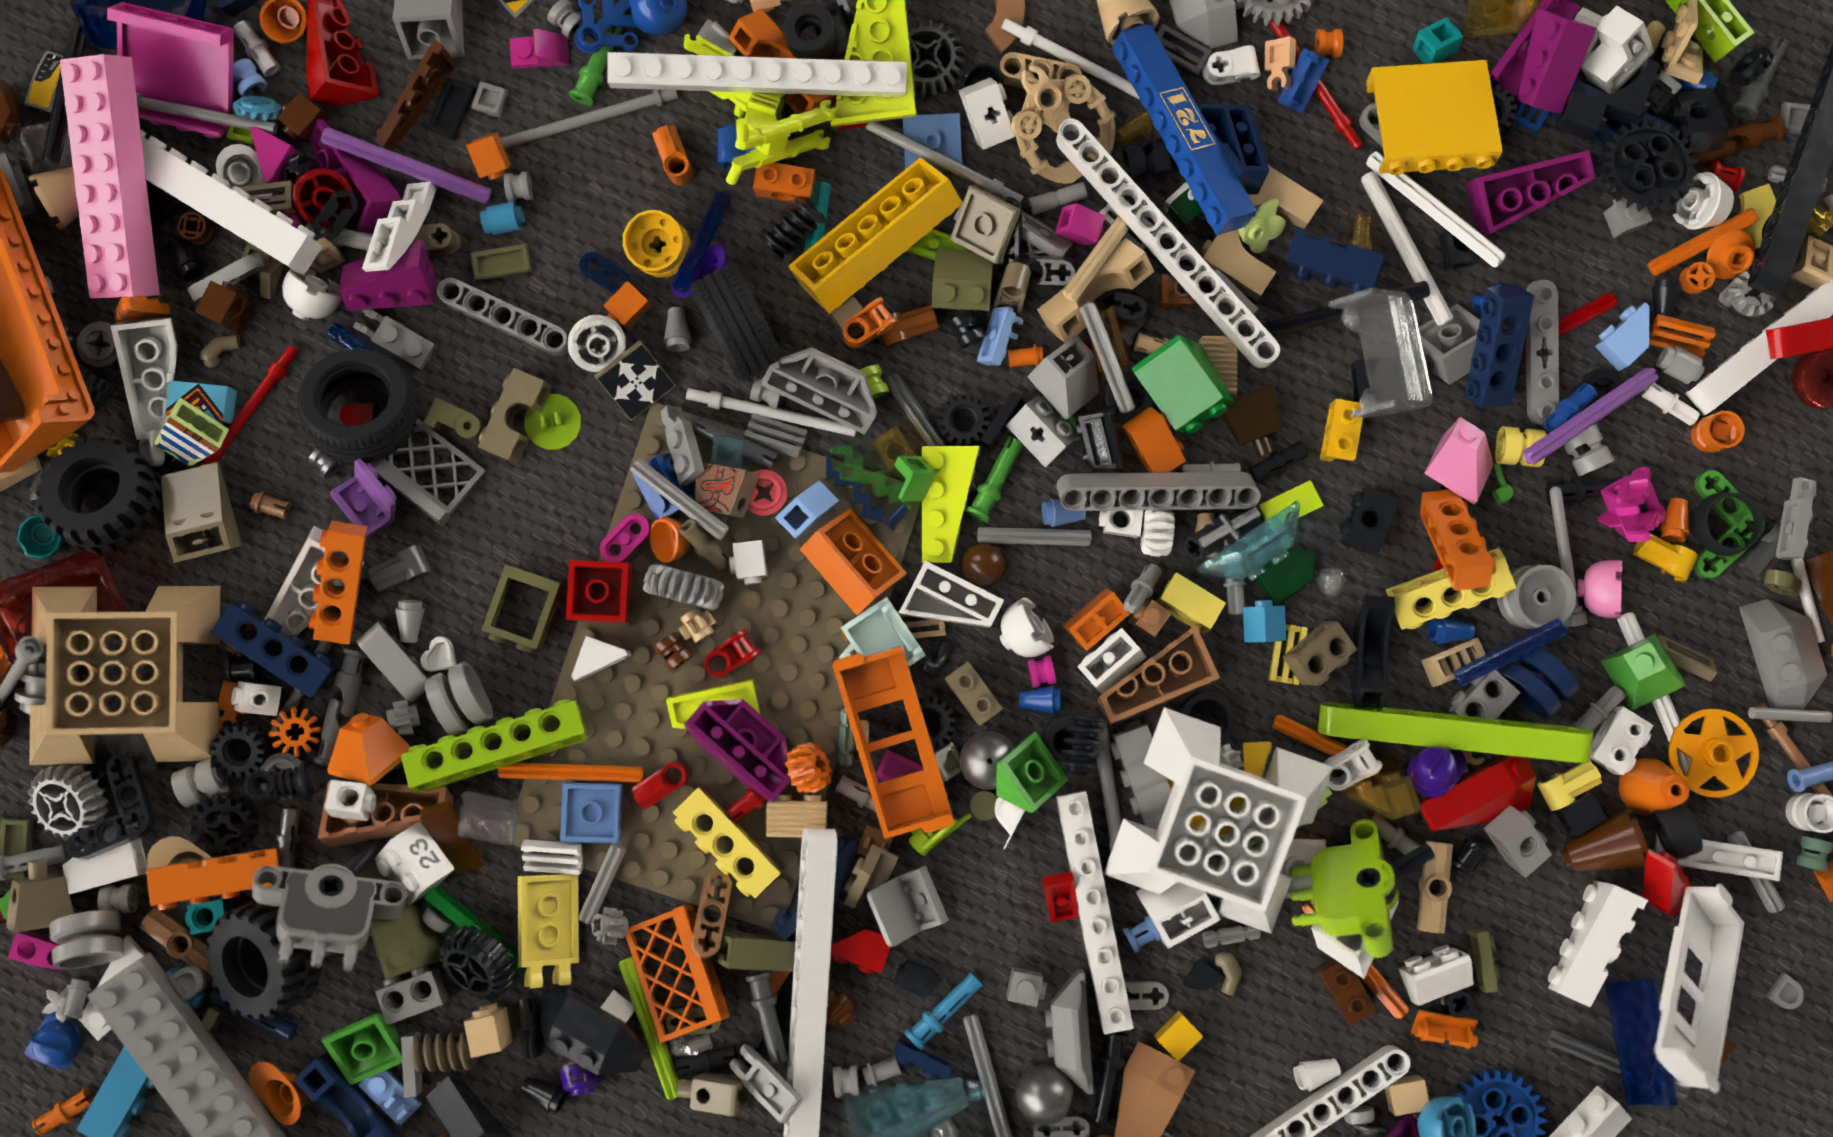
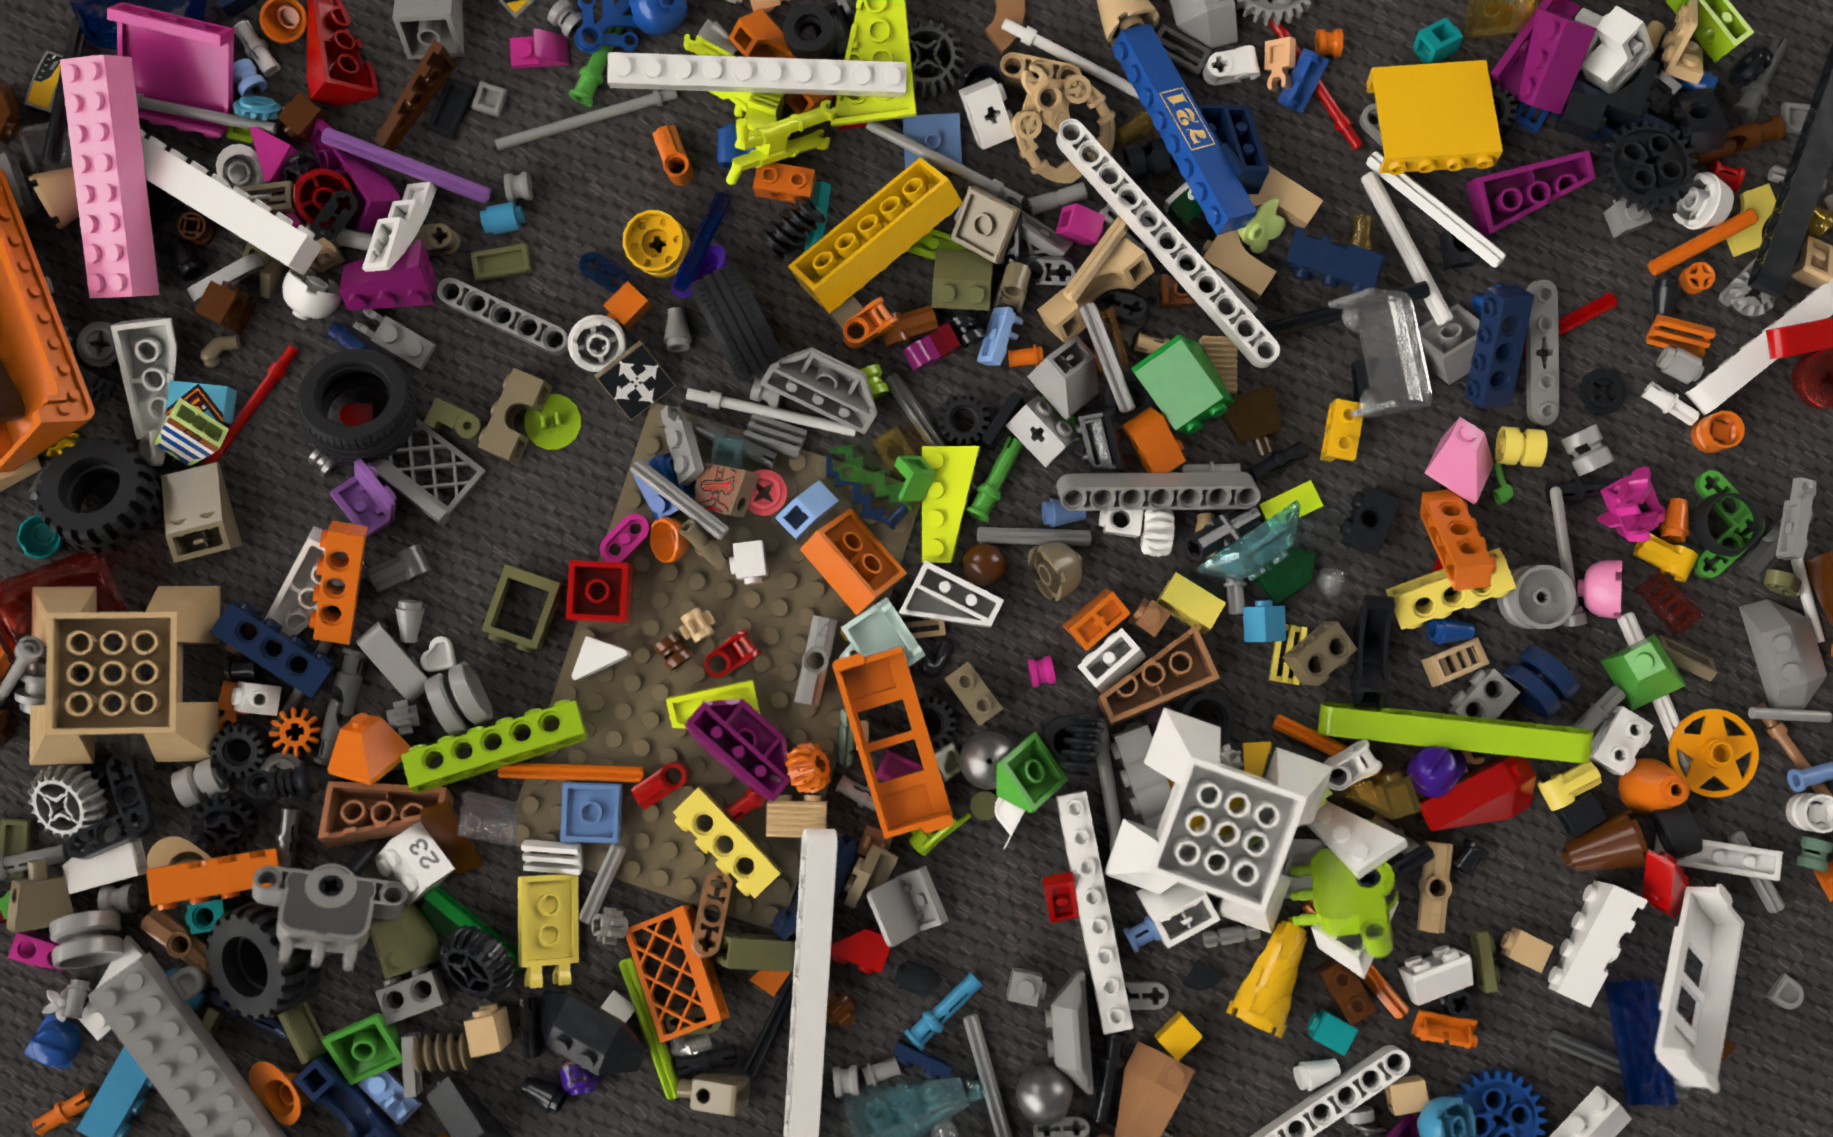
orange wing [114,296,171,323] -> none
medium nougat pin [250,491,291,520] -> none
white brick [324,780,376,821] -> none
light grey tile [422,906,453,933] -> none
orange brick [466,132,511,180] -> none
light grey gear [643,564,724,610] -> none
light grey hinge [729,1044,803,1124] -> none
dark grey pin [745,970,789,1064] -> none
white cylinder [1000,597,1054,657] -> none
blue cone [1019,685,1062,714] -> none
light grey axle [1123,563,1162,614] -> none
dark tan arm [1215,952,1242,997] -> none
clear blue axle [1453,619,1567,686] -> none
light grey brick [1484,805,1552,878] -> none
medium lavender axle [1523,368,1658,464] -> none
blue pin [1542,383,1597,433] -> none
light blue slope [1594,302,1649,371] -> none
orange piece [1706,229,1755,279] -> none
none -> olive tile [277,1002,328,1065]
none -> light grey piece [794,615,838,707]
none -> leg [902,322,961,372]
none -> dark tan cylinder [1028,541,1083,601]
none -> yellow cone [1226,917,1308,1038]
none -> white wing [1307,802,1408,879]
none -> teal brick [1307,1008,1358,1056]
none -> tan brick [1500,927,1554,973]
none -> clear red slope [1636,571,1703,634]

